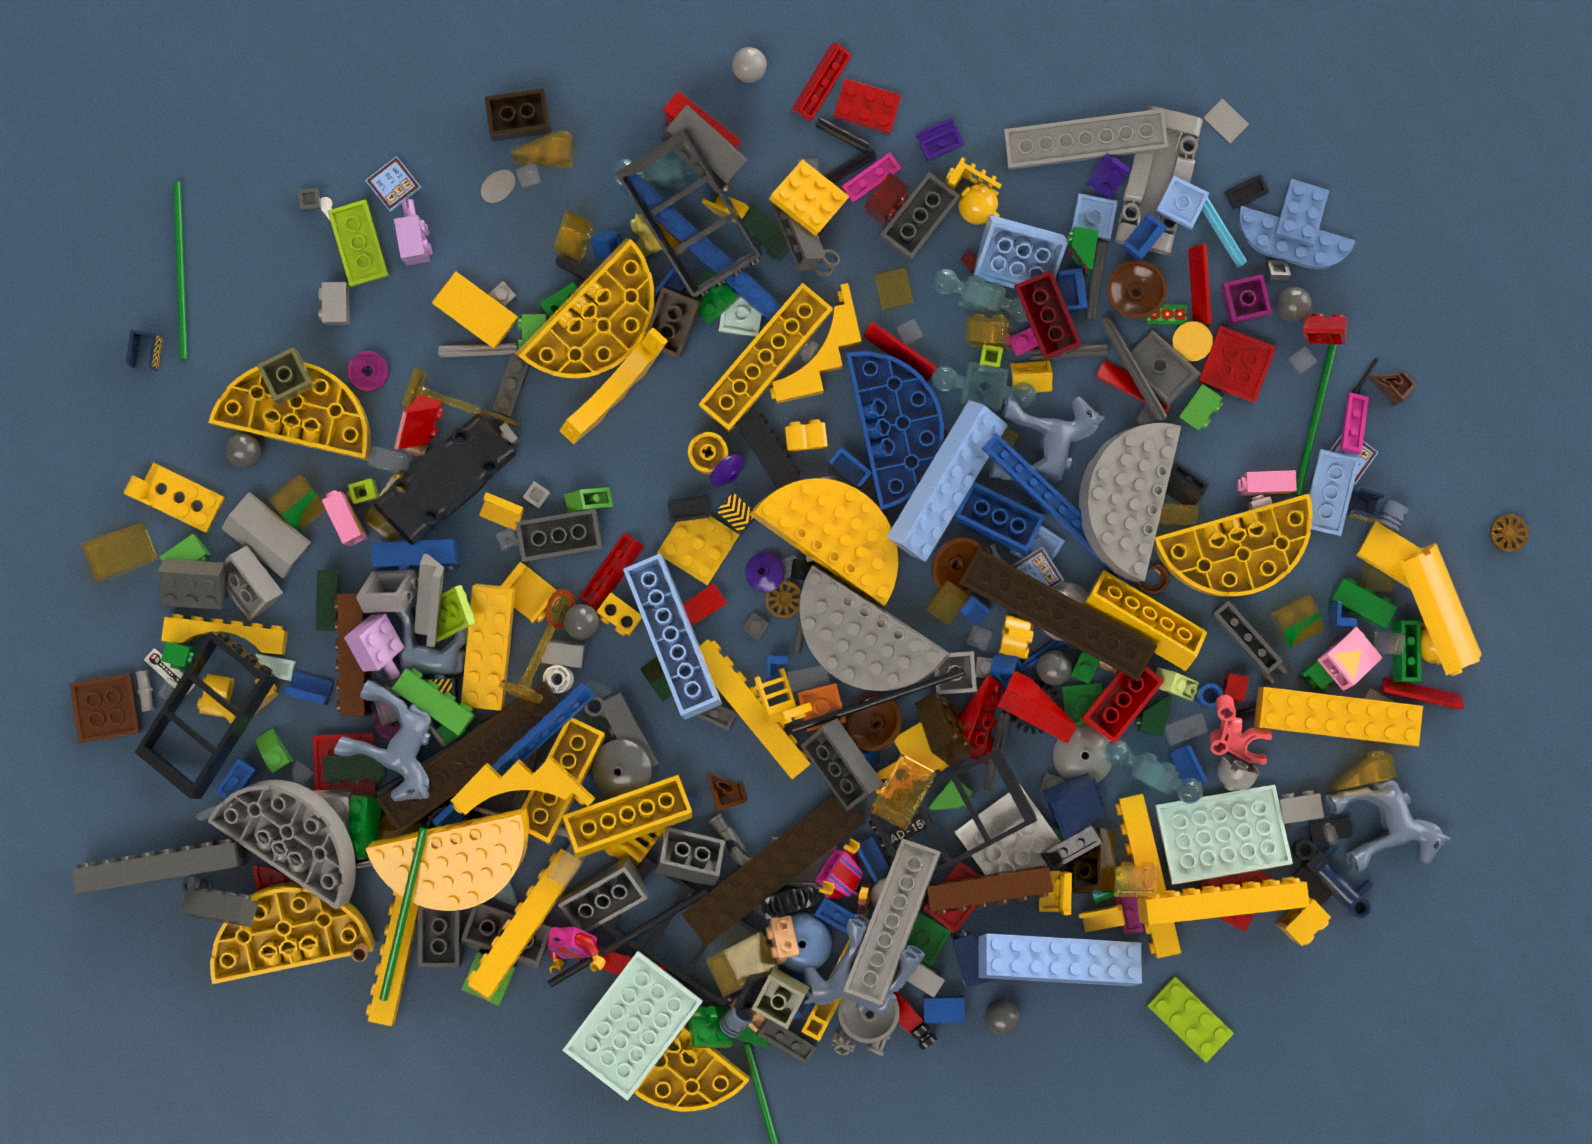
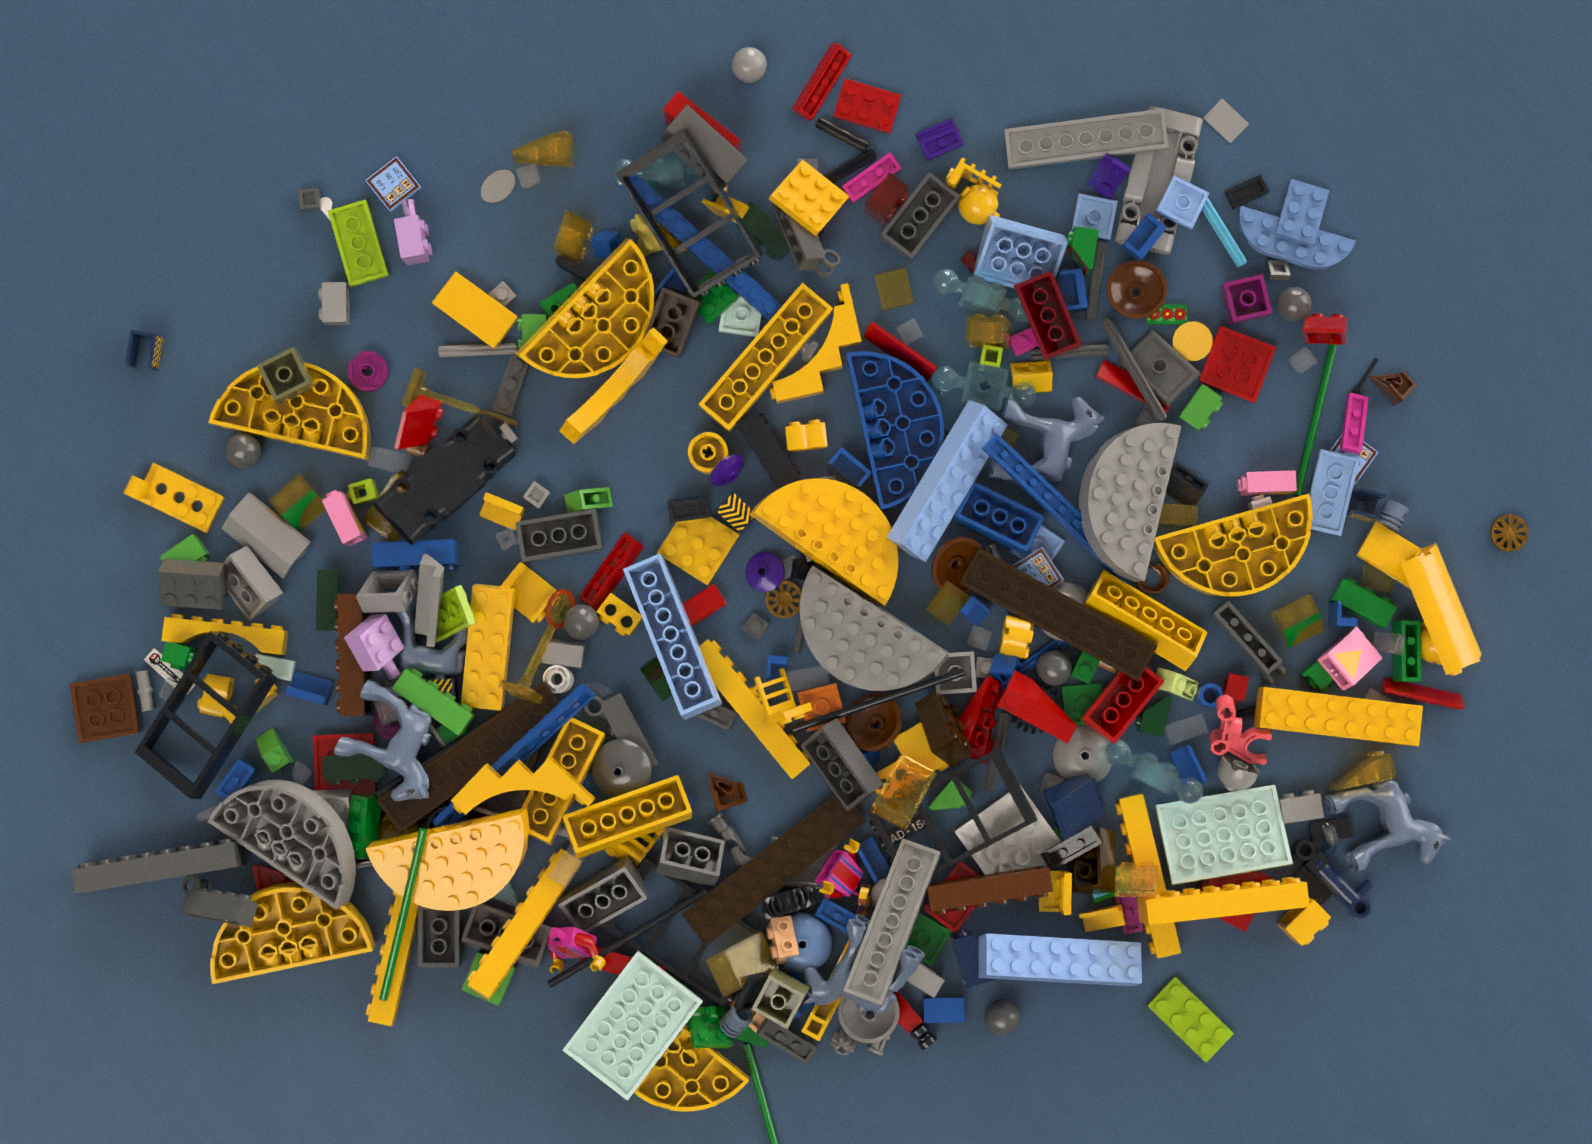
clear yellow slope [81,522,158,582] -> none
green piece [173,182,188,360] -> none
medium nougat piece [351,943,369,962] -> none
dark brown brick [485,88,552,141] -> none
red slope [1188,244,1212,326] -> none

